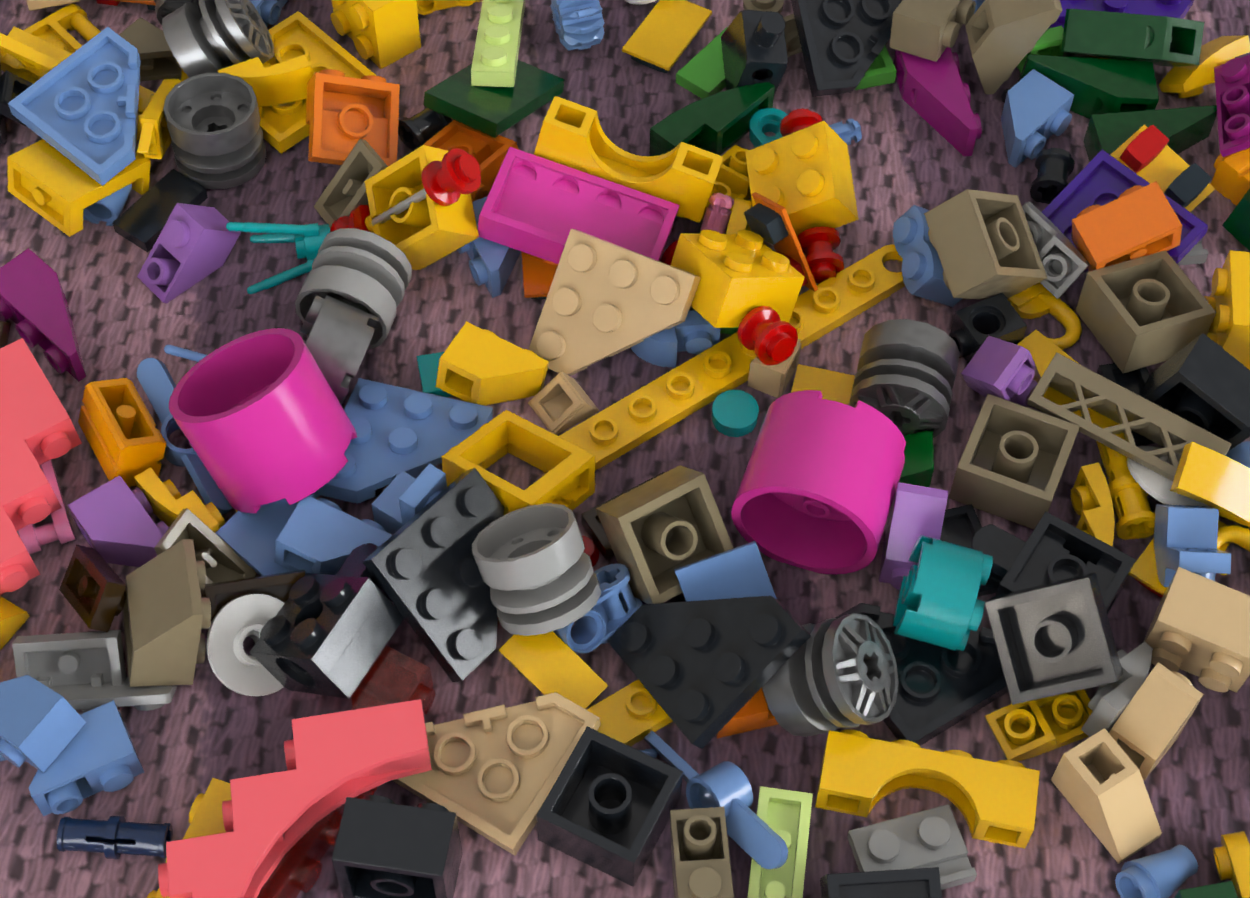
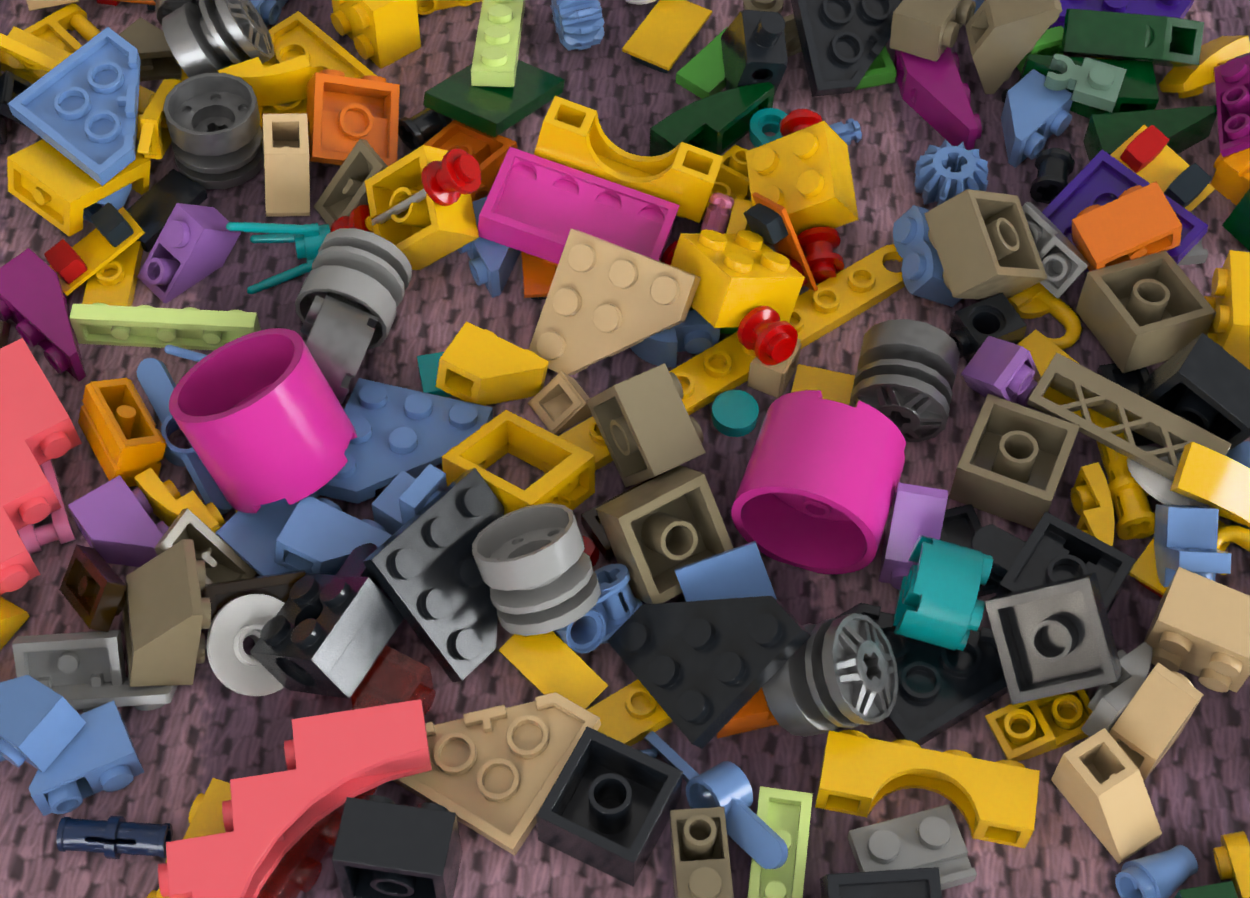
green slope [899,431,934,487] -> none
none -> piece [44,203,145,296]
none -> yellowish green plate [69,303,261,350]
none -> yellow plate [82,241,143,306]
none -> tan slope [262,113,310,217]
none -> dark tan brick [586,363,706,488]
none -> medium blue gear [914,139,988,206]
none -> sand green plate [1044,54,1127,113]

